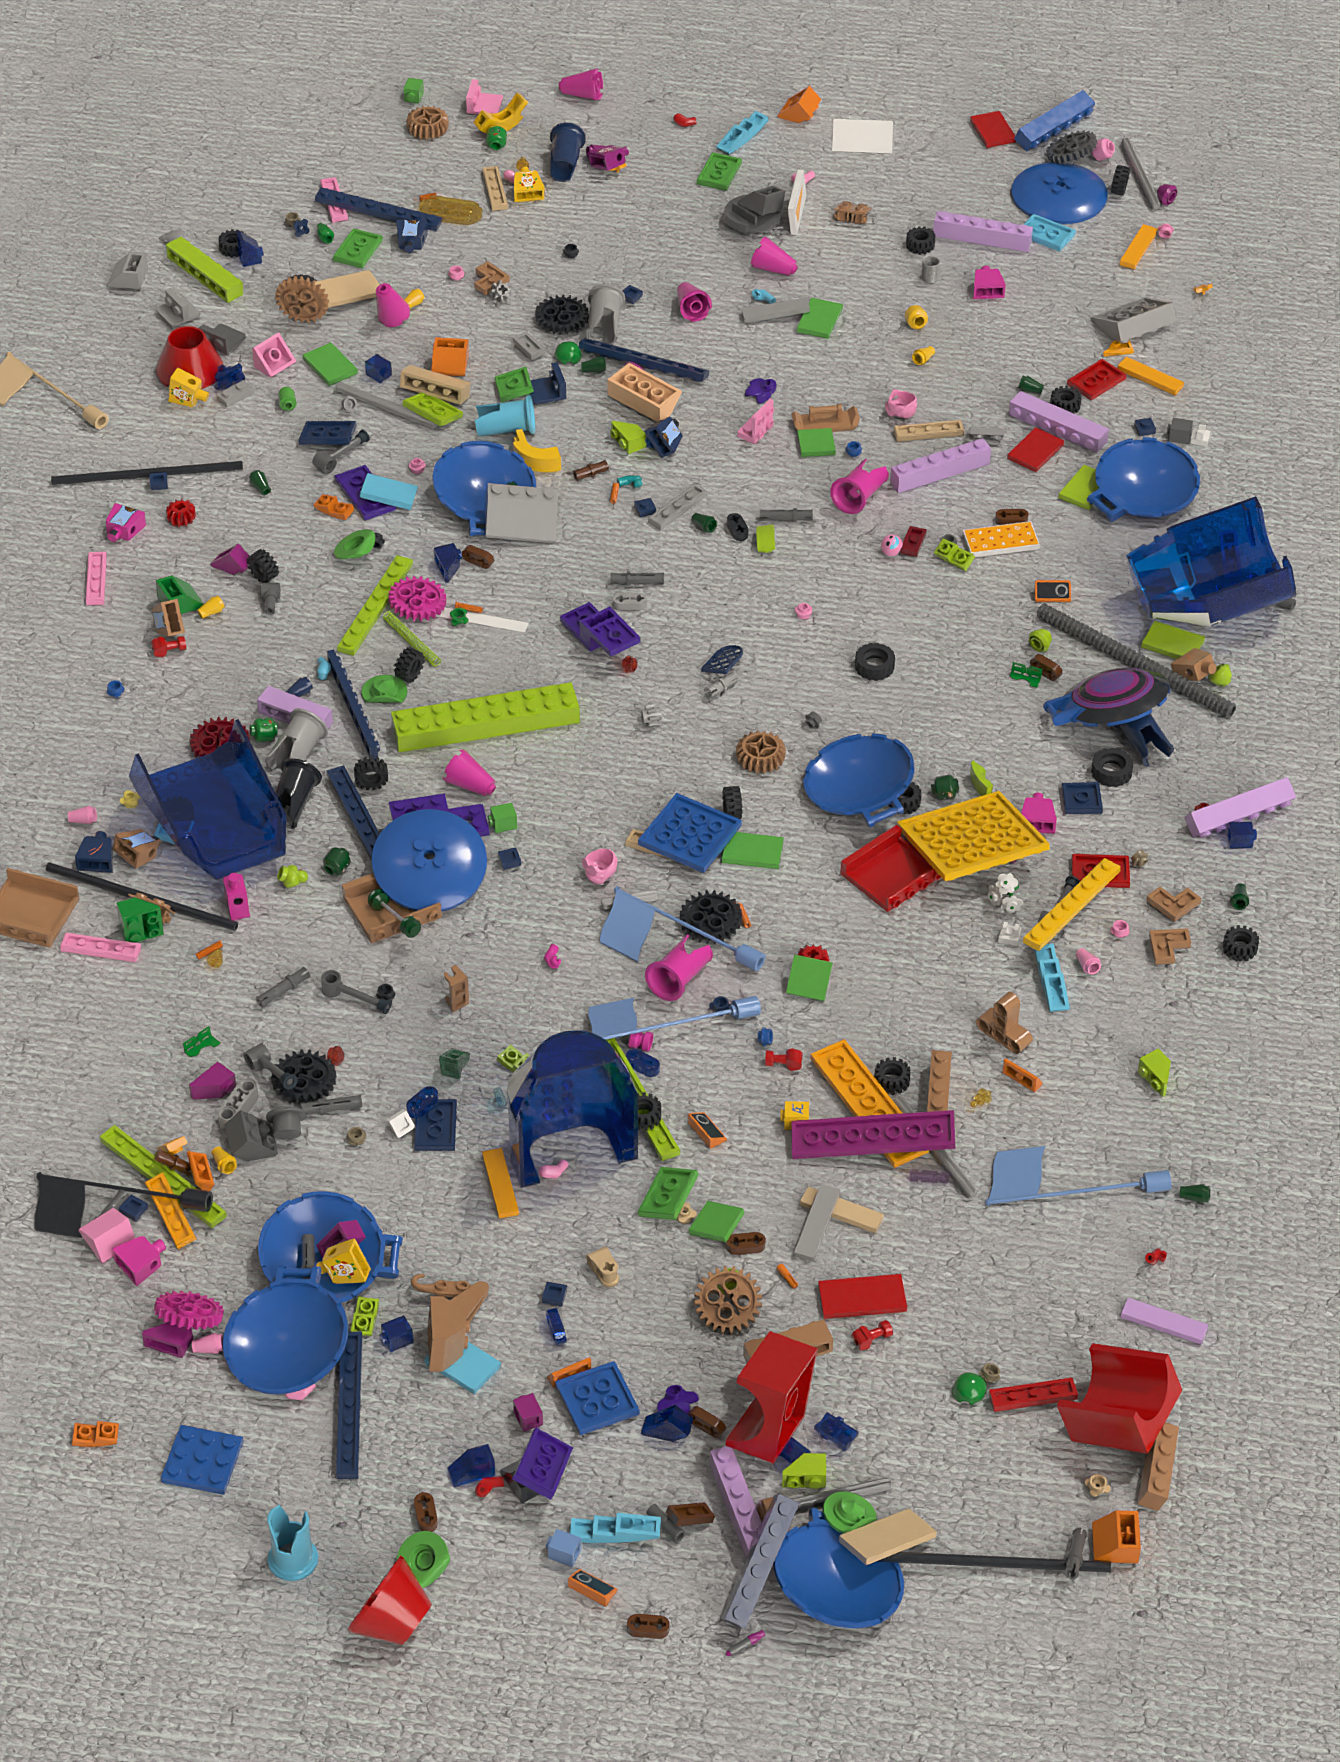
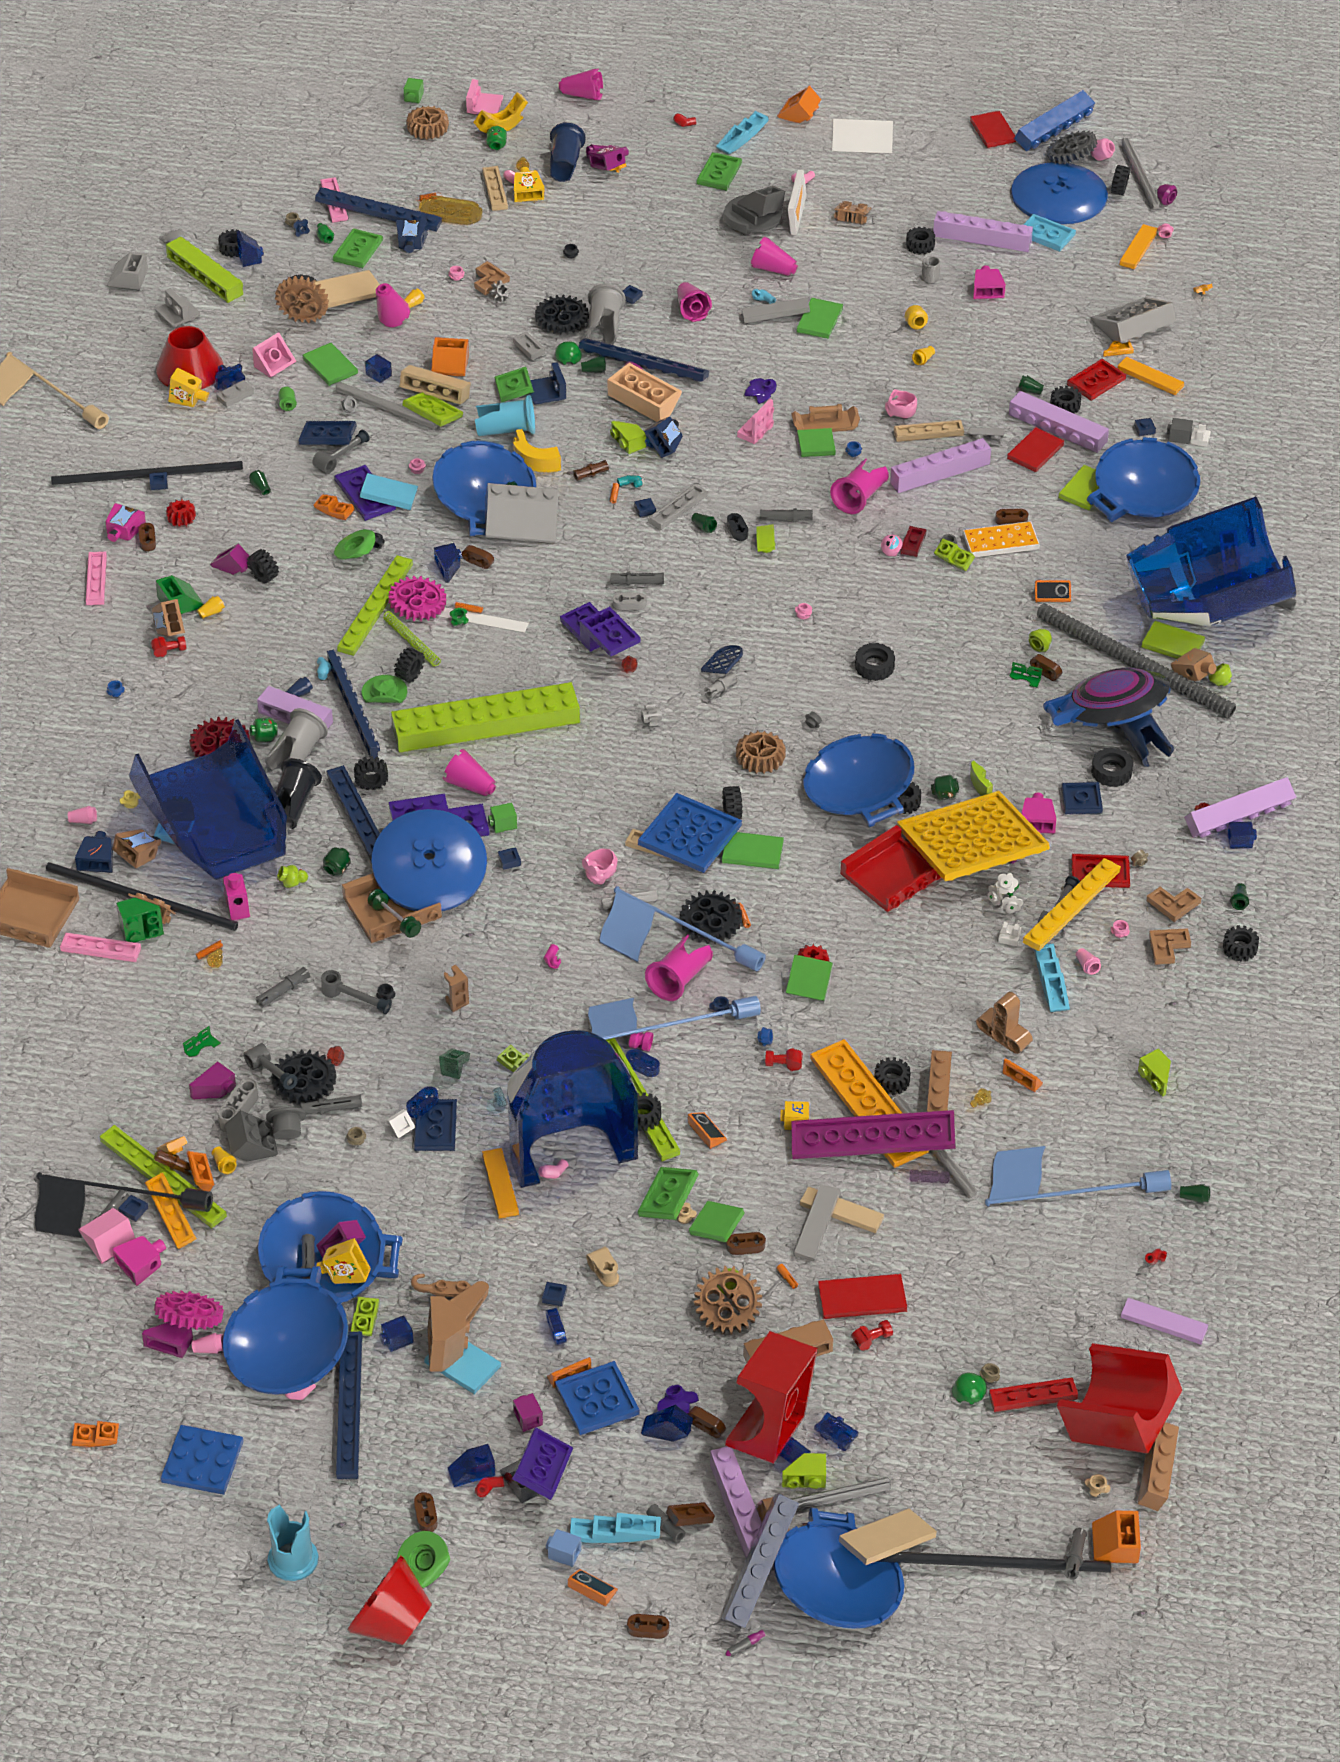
dark grey bracket [199,324,246,355] -> none
dark grey pin [261,583,281,615] -> none
bright green hat [823,1492,877,1534] -> none
none -> reddish brown beam [139,523,156,552]

